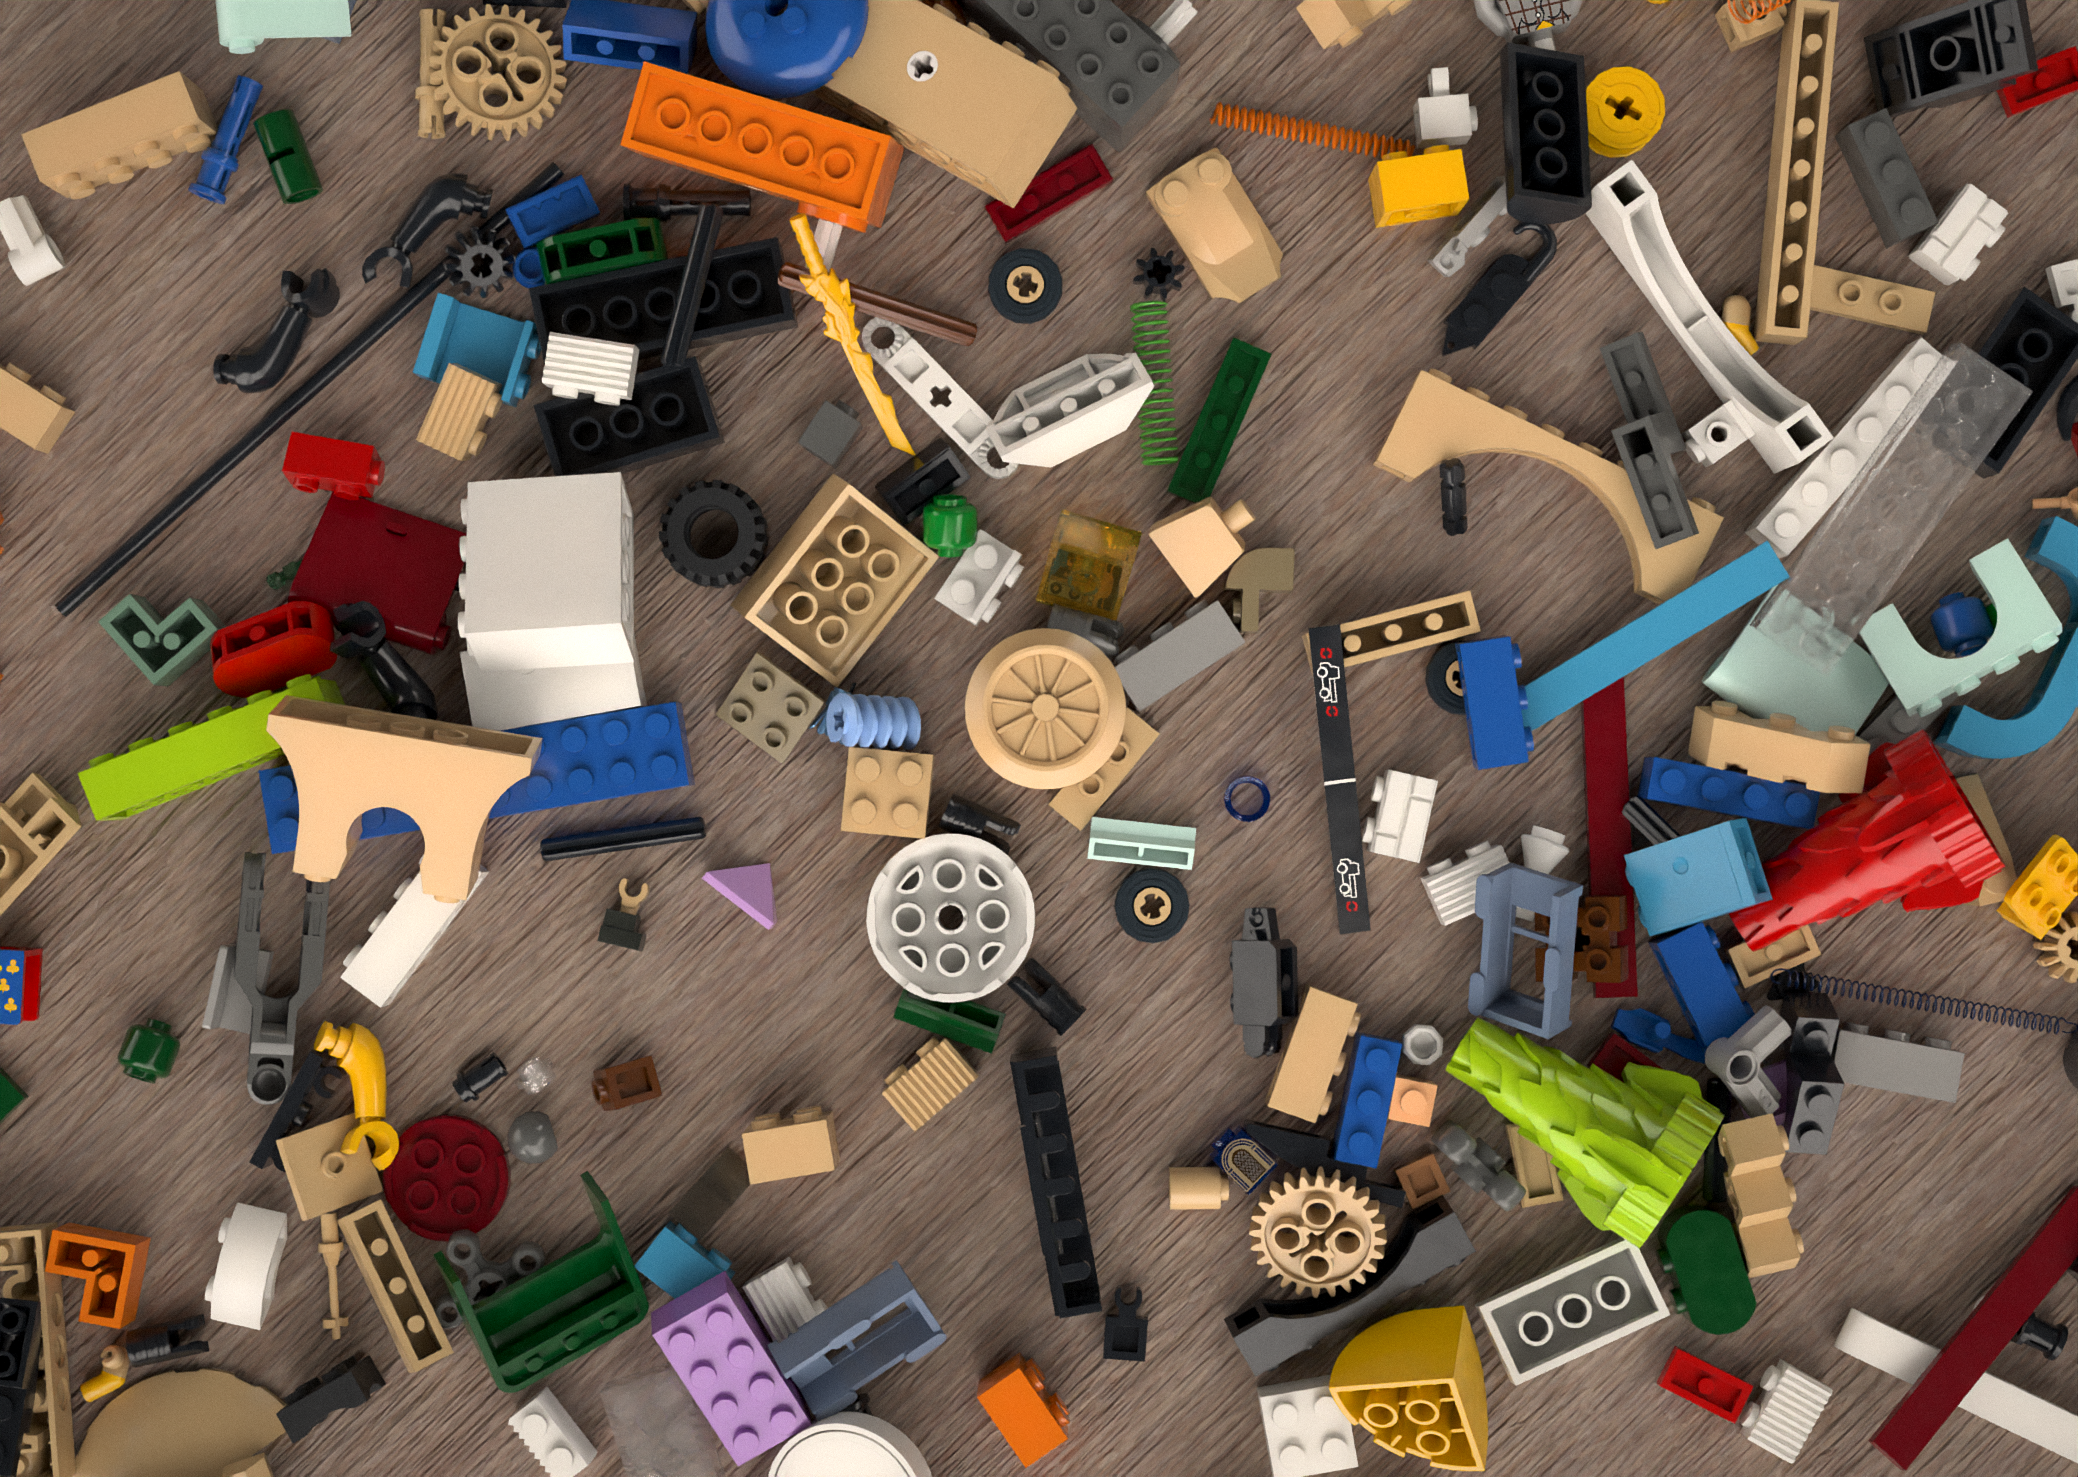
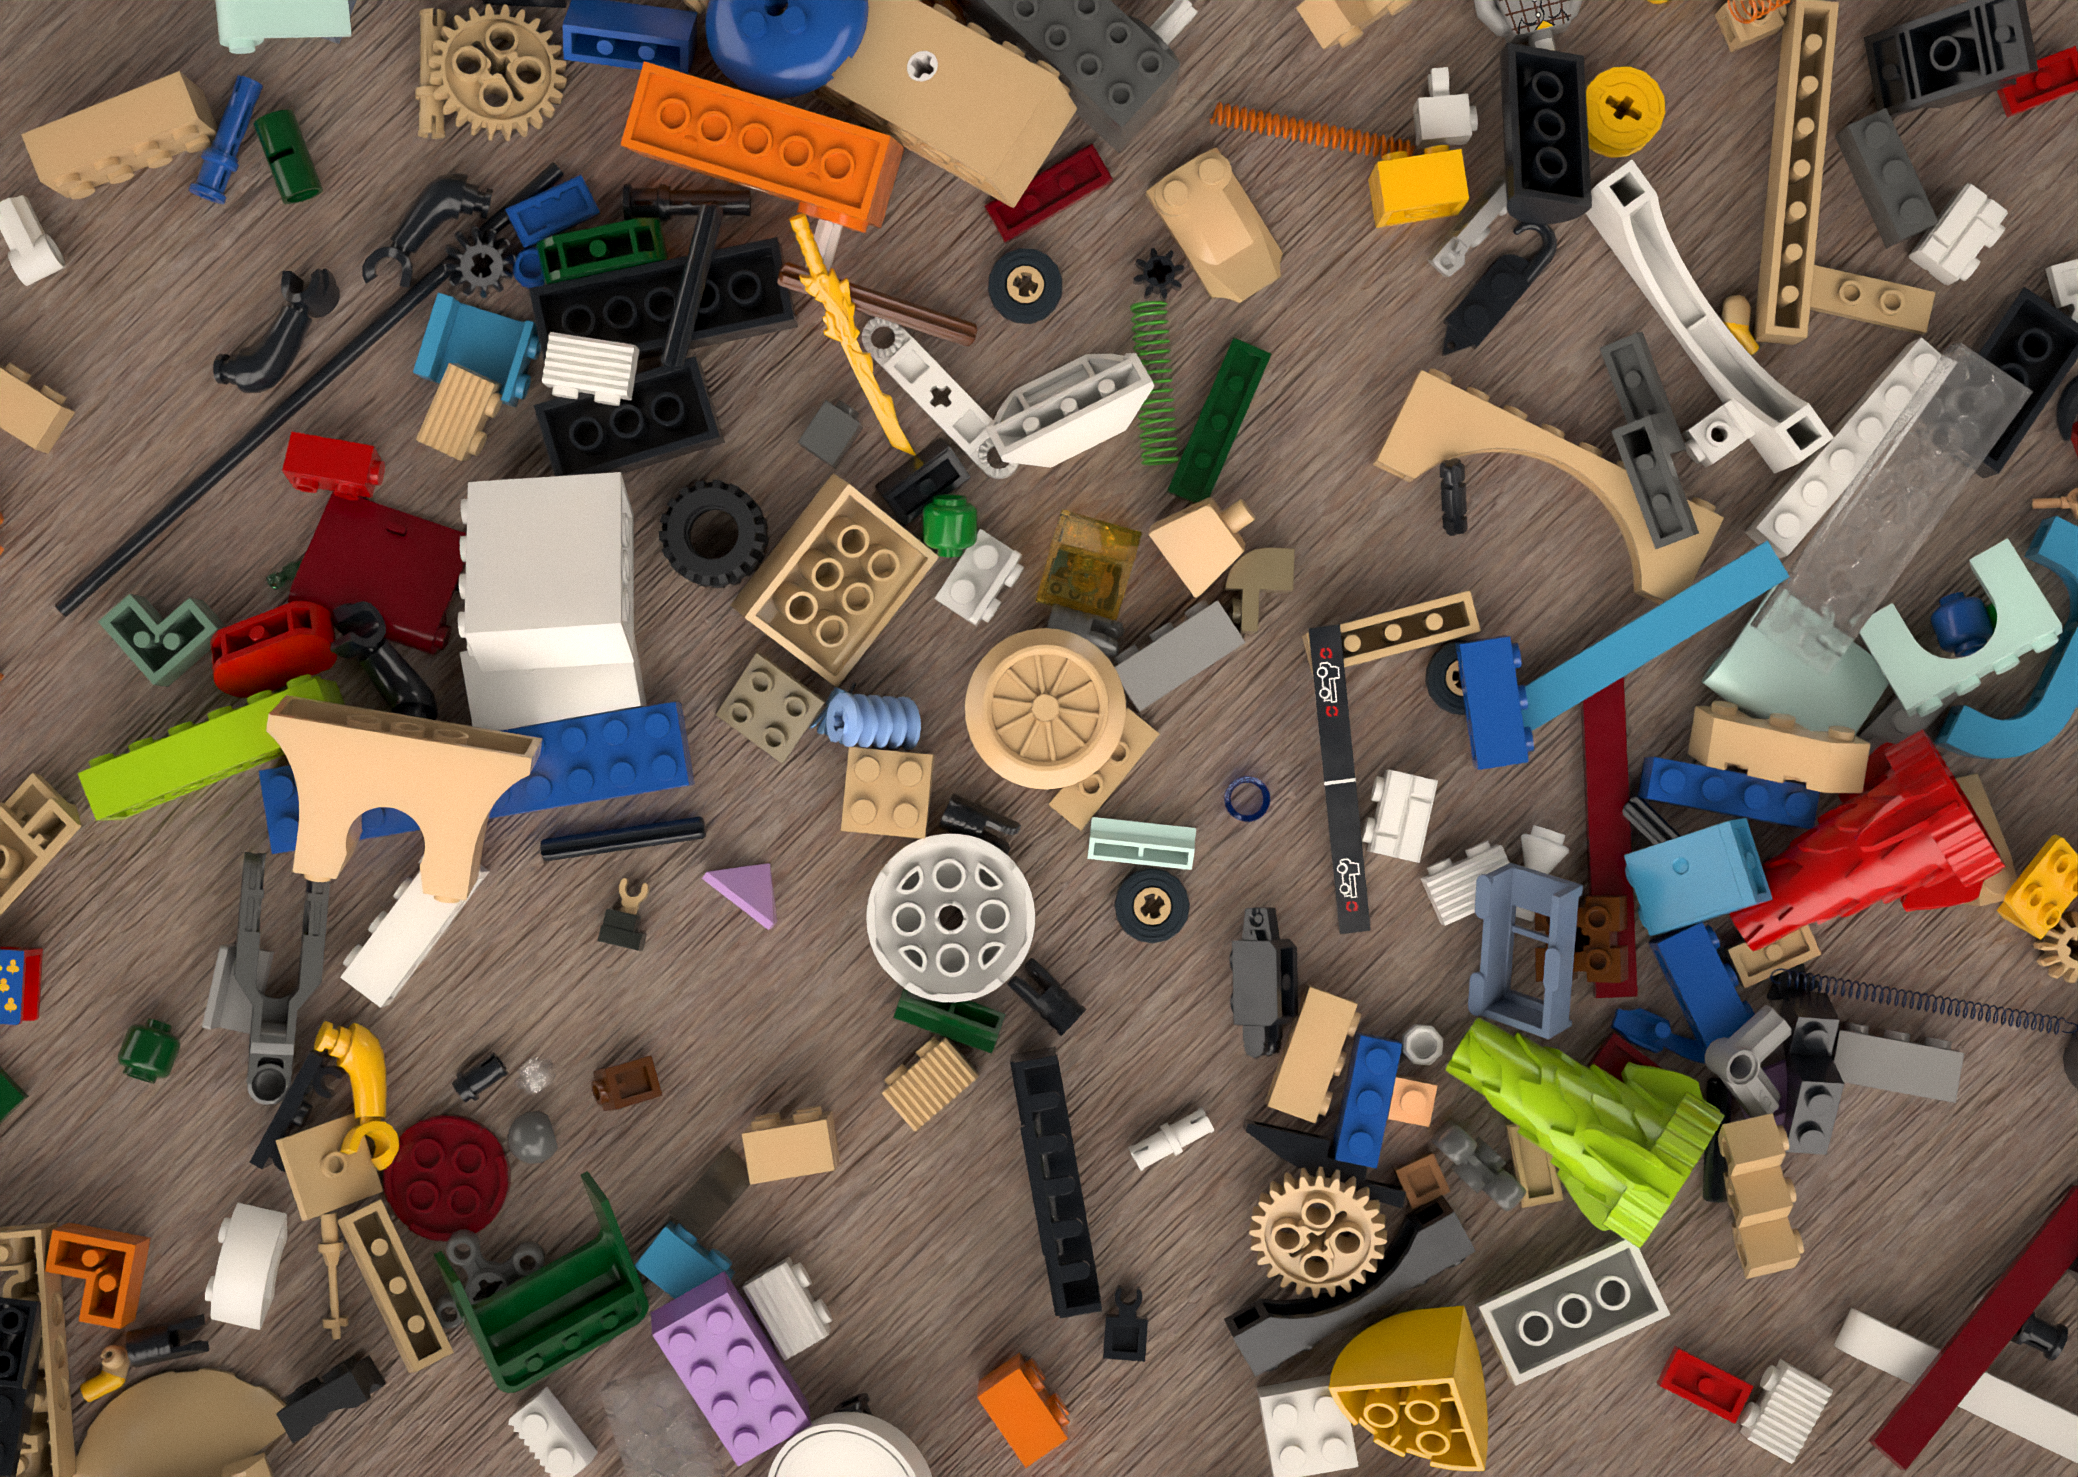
sand blue piece [767,1260,946,1421] -> none
tan brick [1169,1167,1229,1210] -> none
brick [1210,1125,1278,1195] -> none
dark green brick [1656,1204,1757,1335] -> none
none -> white pin [1128,1107,1214,1171]

